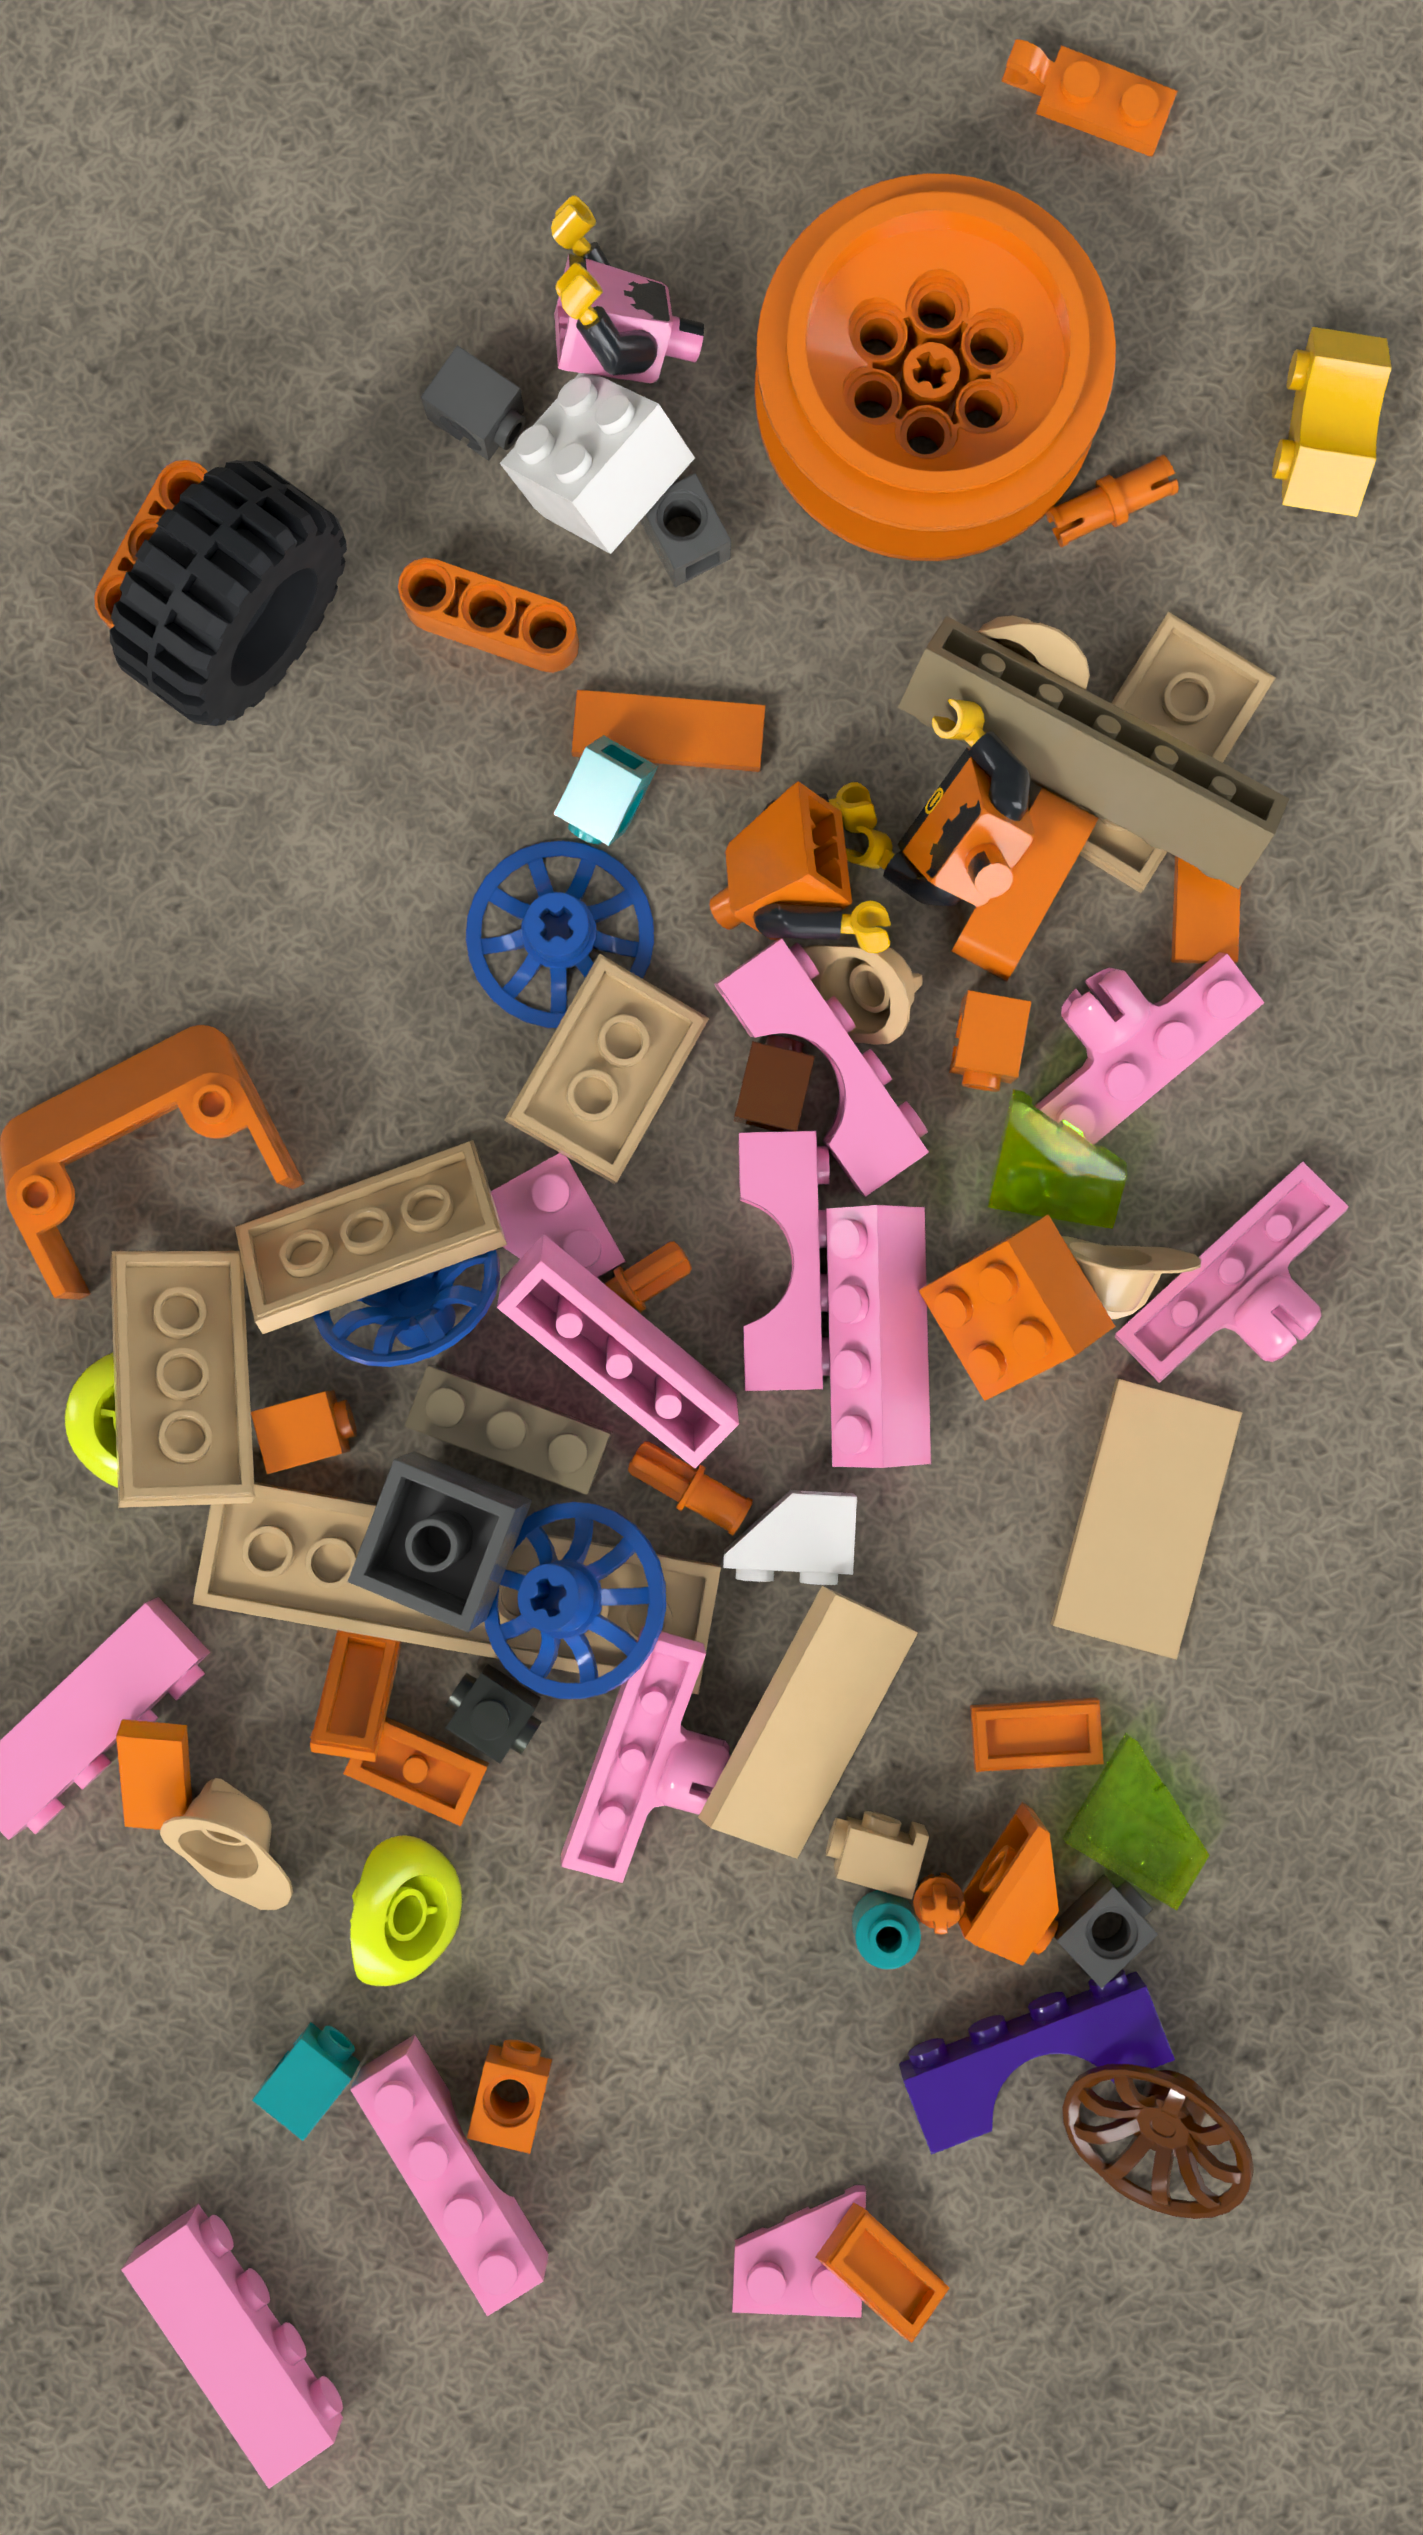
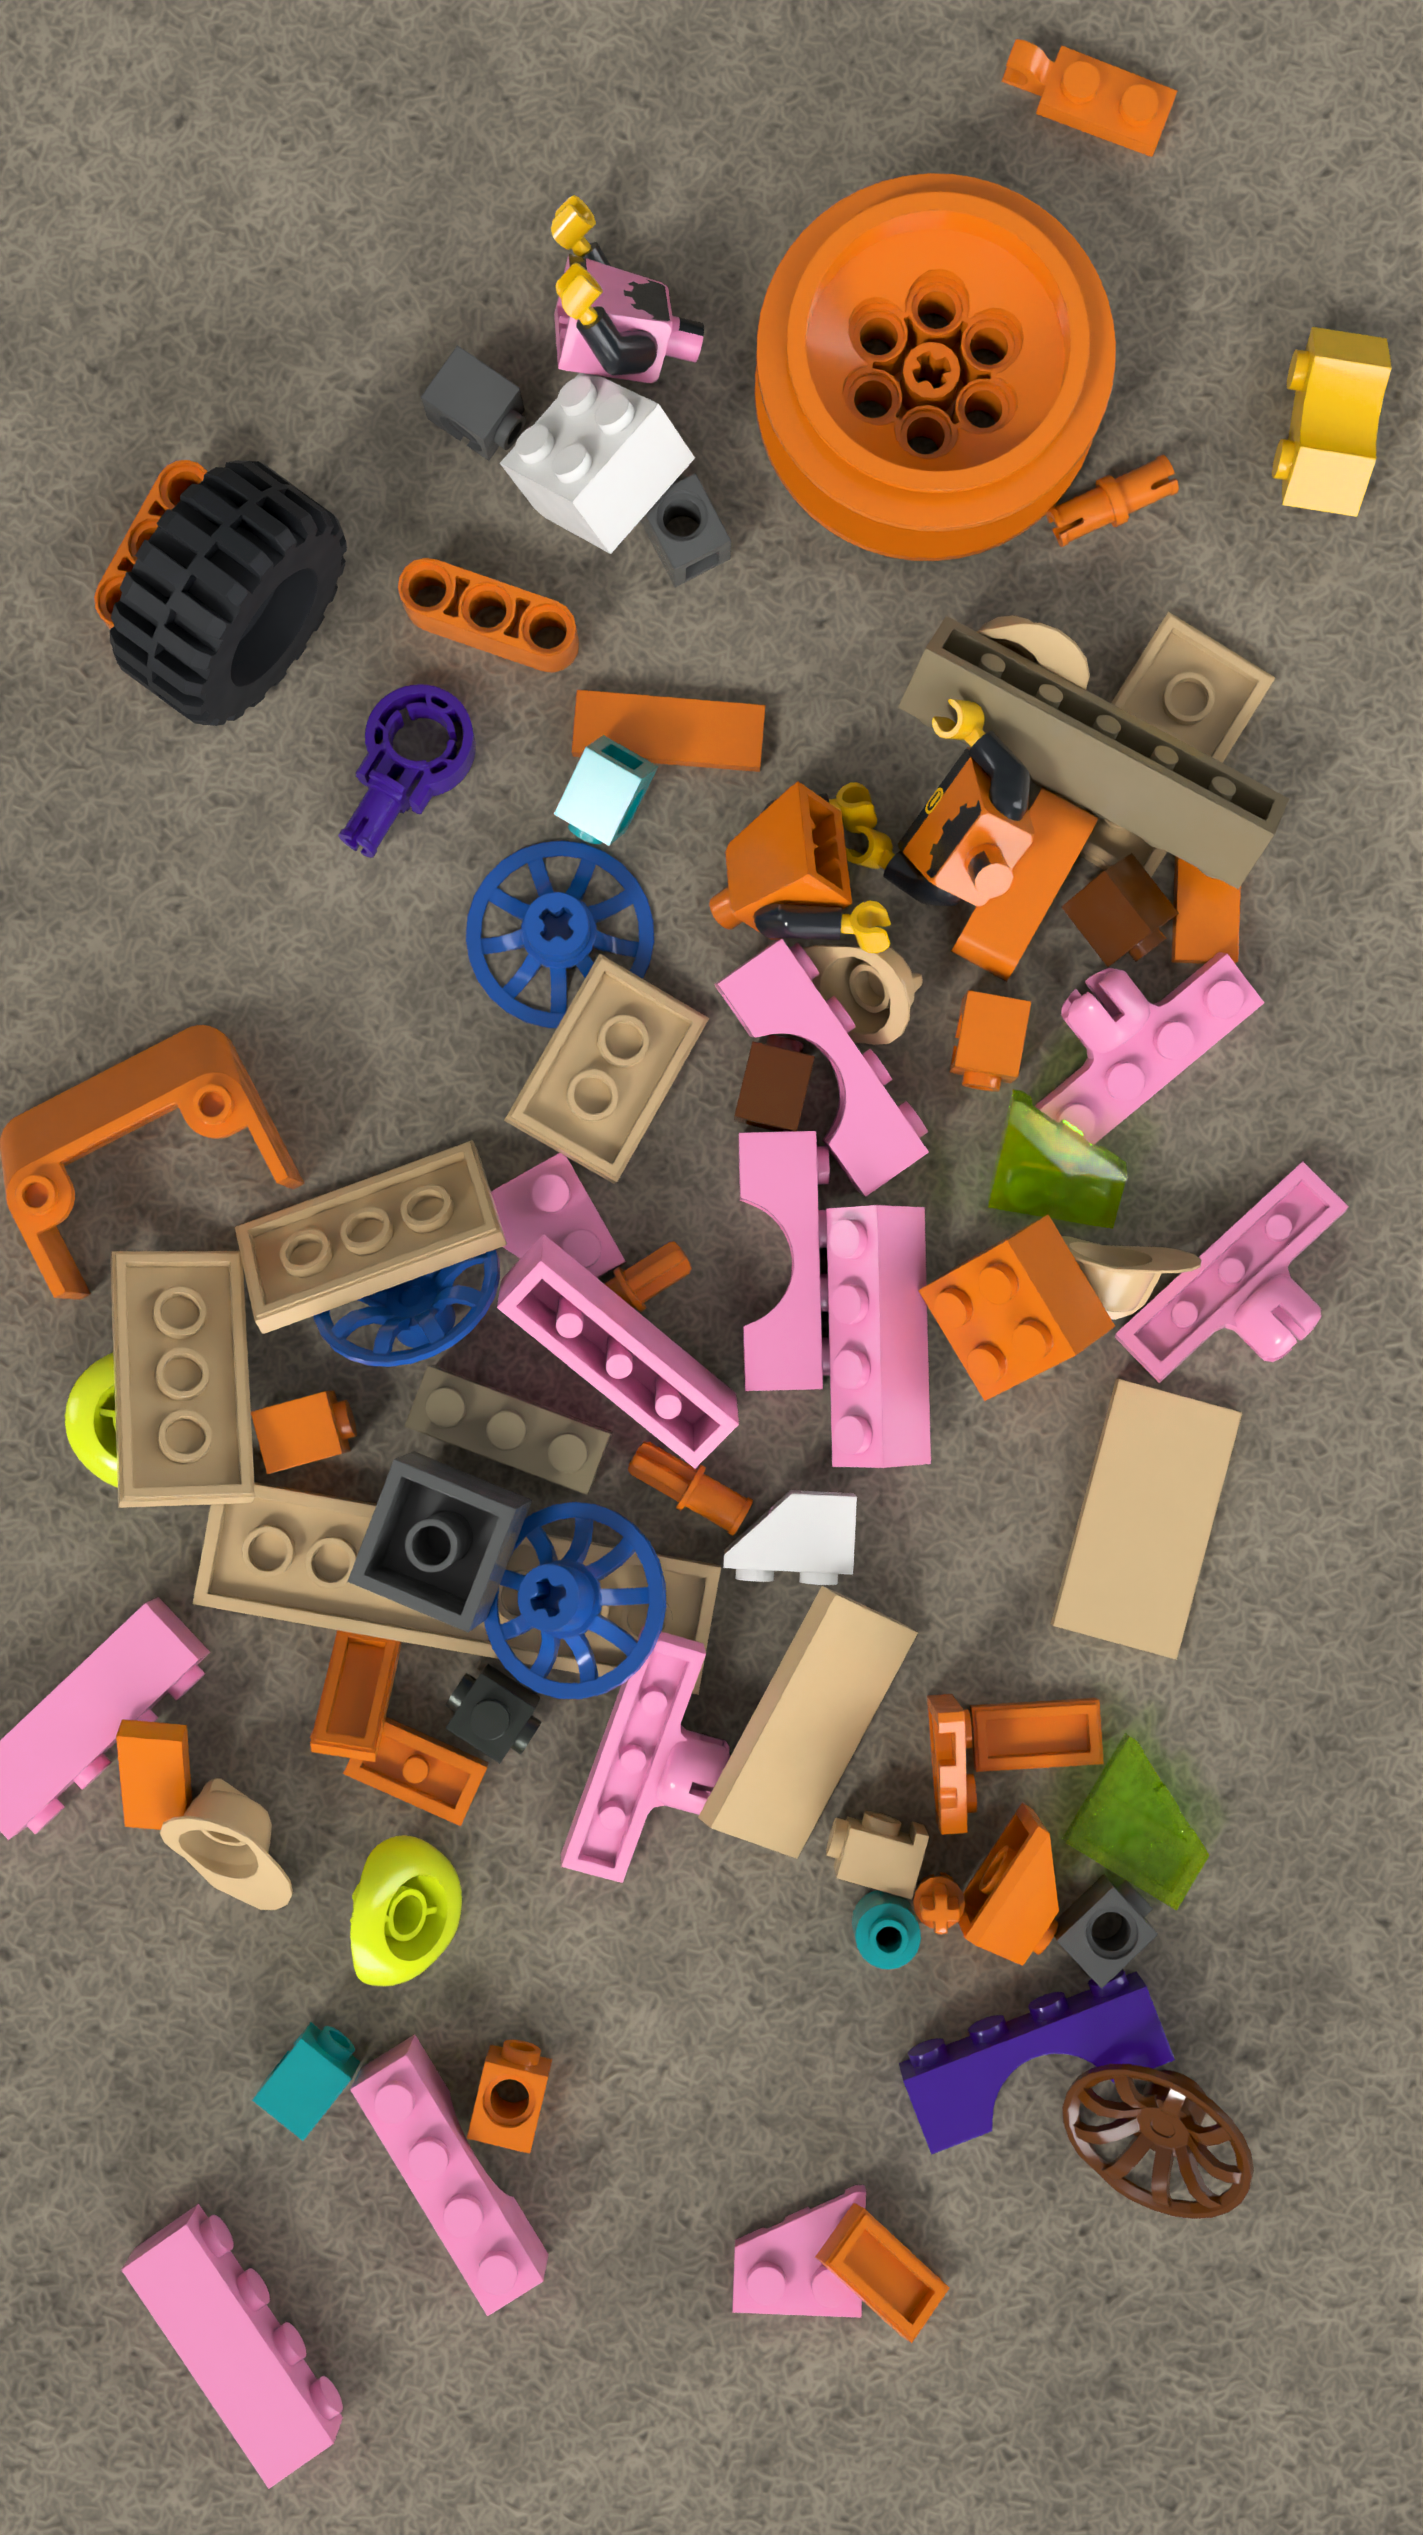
none -> dark purple pin [338,684,476,858]
none -> orange wing [927,1694,977,1835]
none -> reddish brown brick [1061,853,1179,967]

